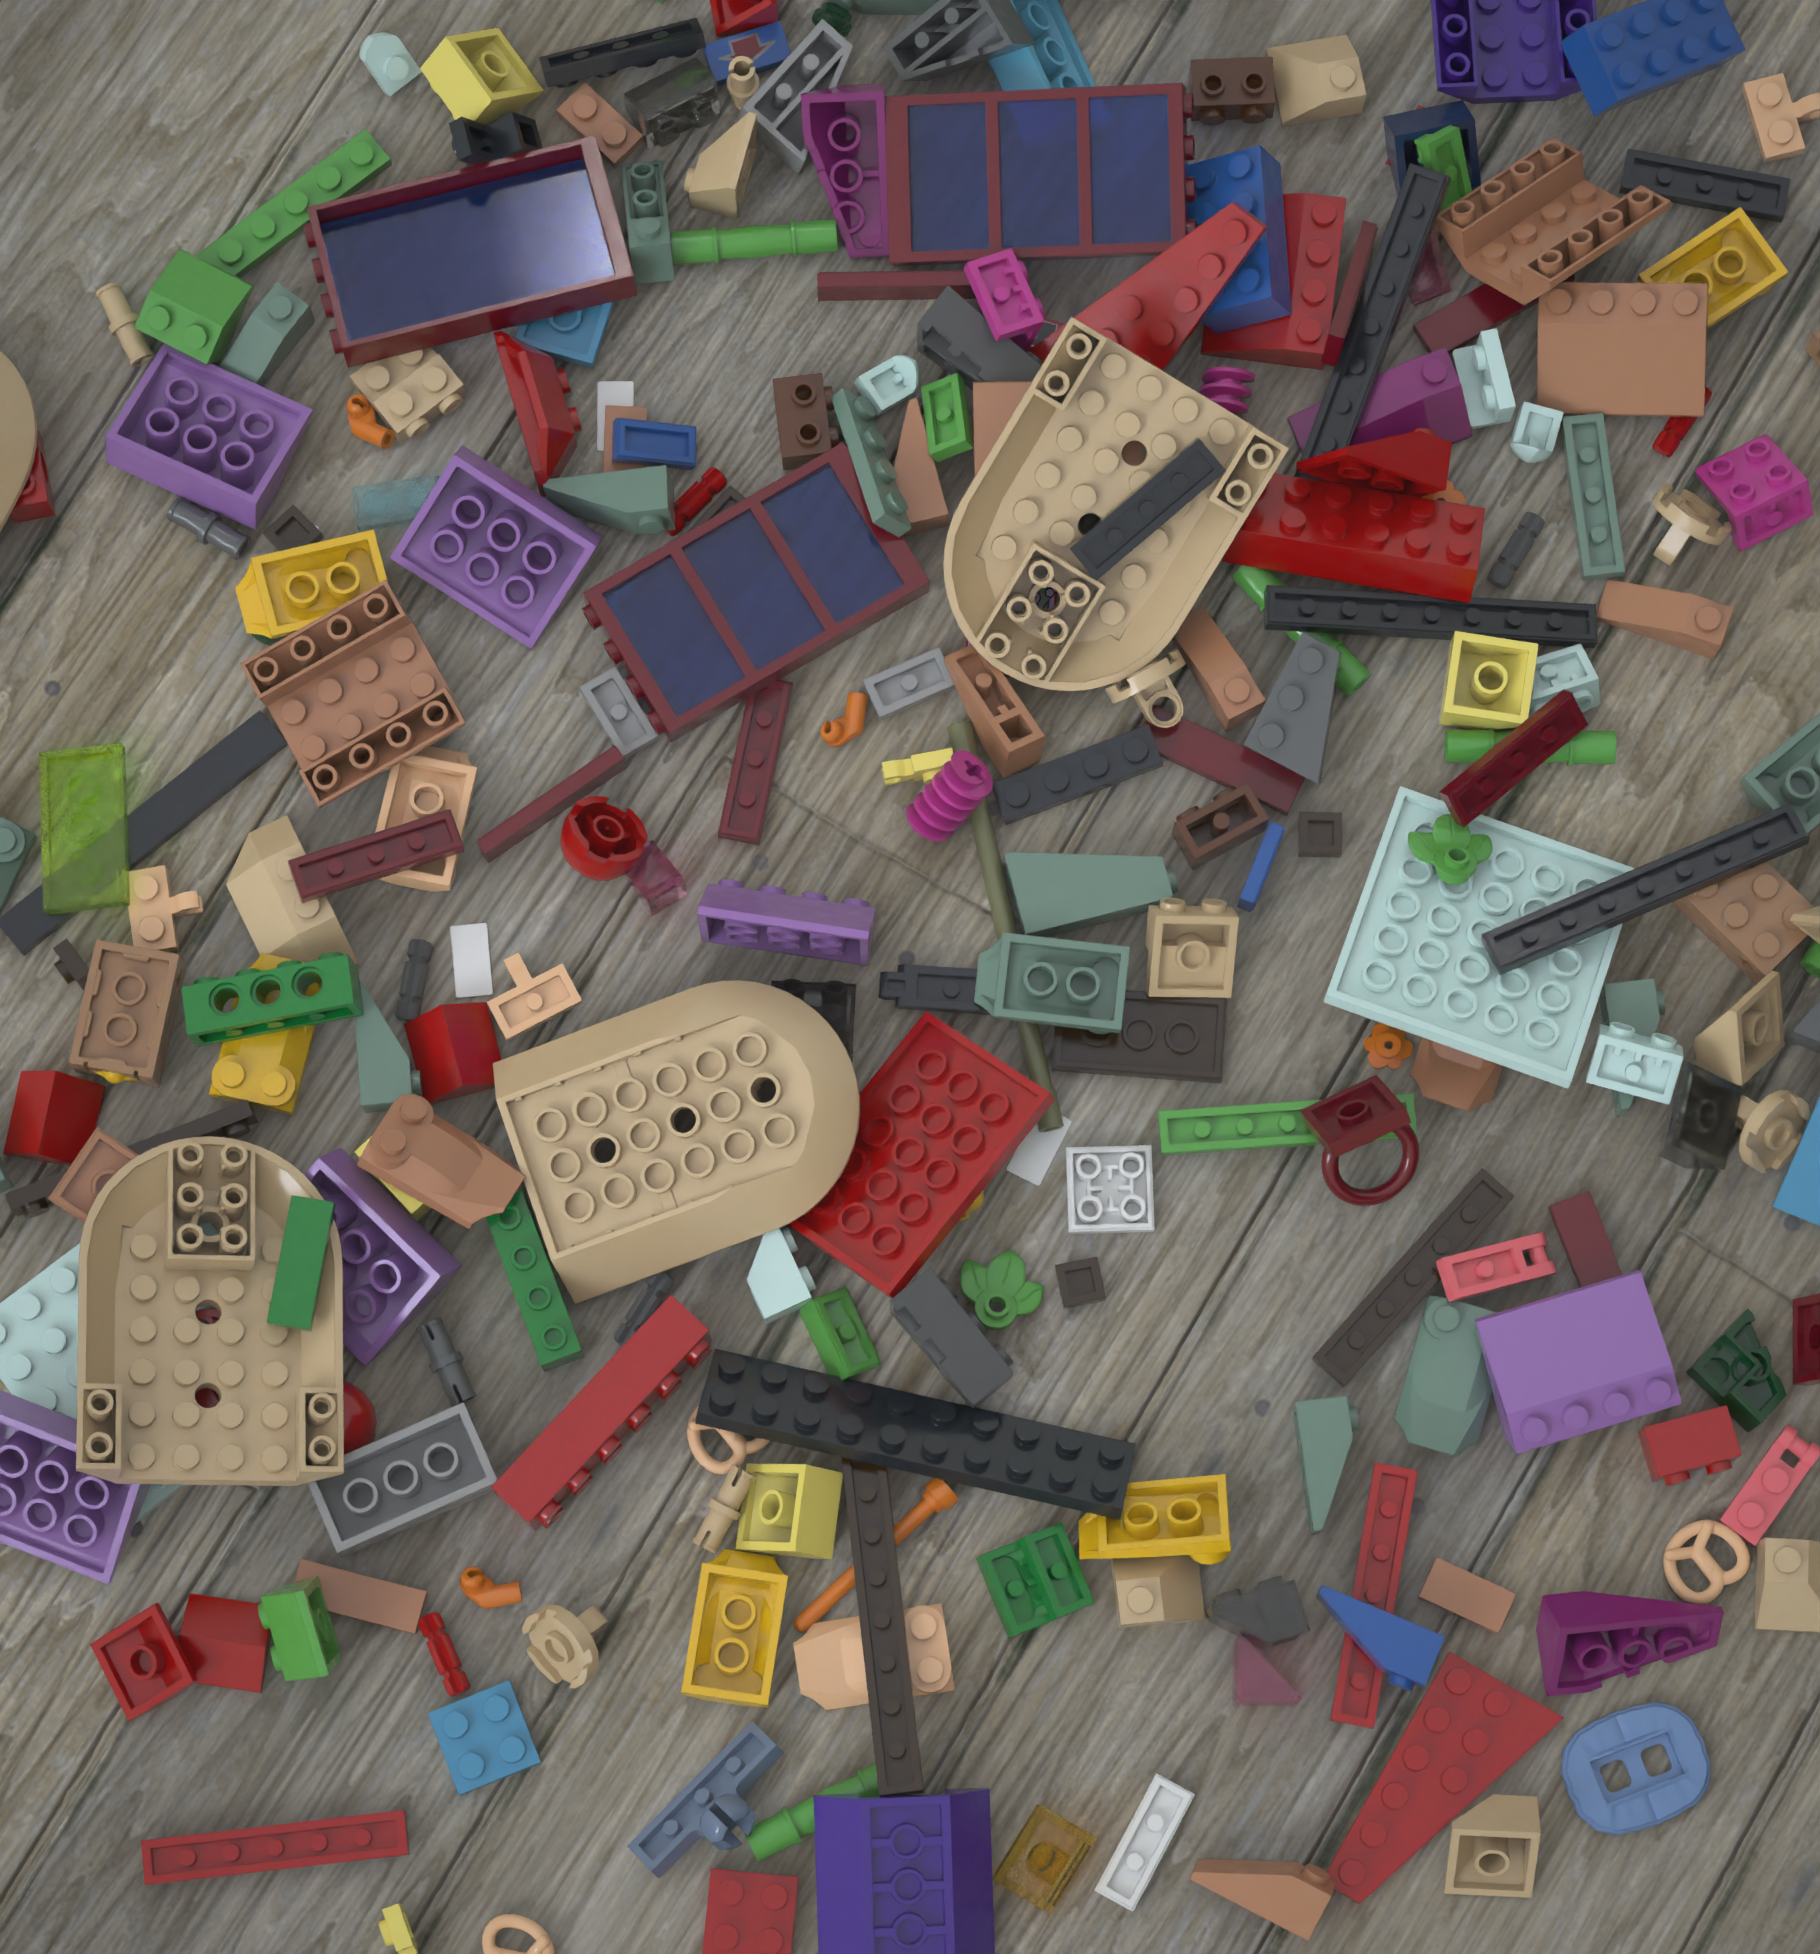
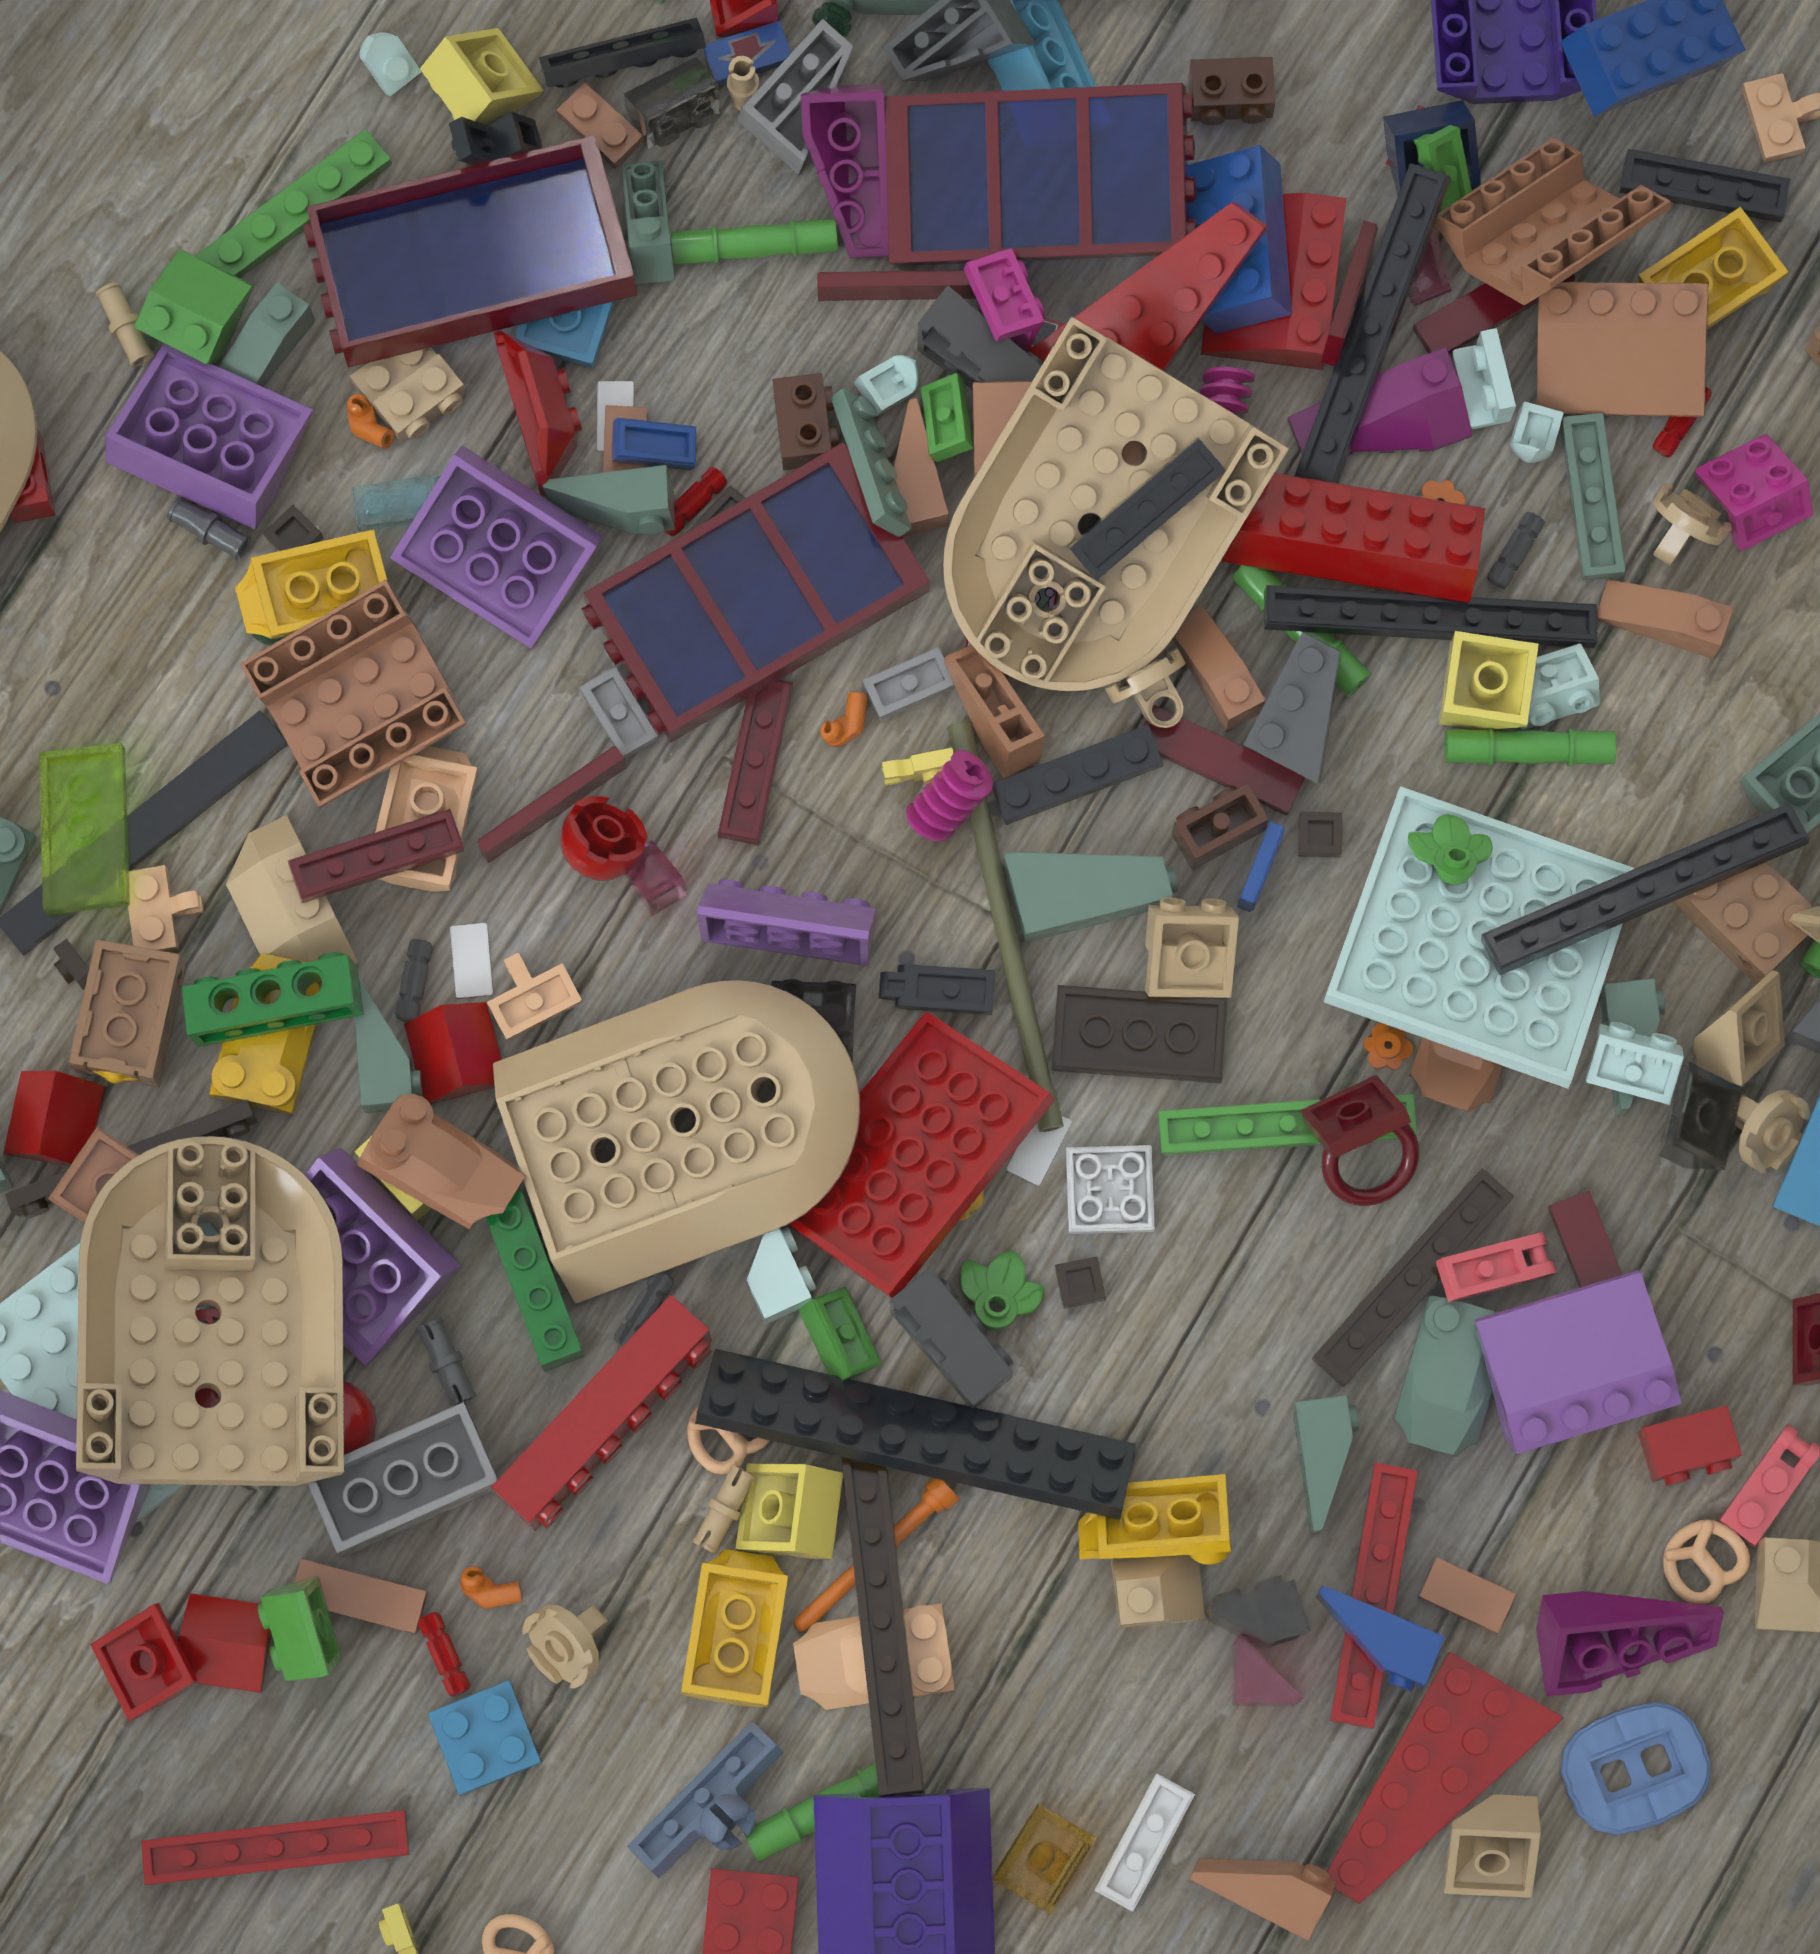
green tile [267,1195,336,1332] -> none
tan slope [684,112,759,219] -> none
sand green slope [974,932,1130,1034] -> none
green slope [976,1523,1095,1639] -> none
tan slope [1266,34,1366,127] -> none
red slope [1296,428,1452,497] -> none
dark red tile [1439,689,1588,827] -> none
dark green slope [1686,1309,1787,1433] -> none

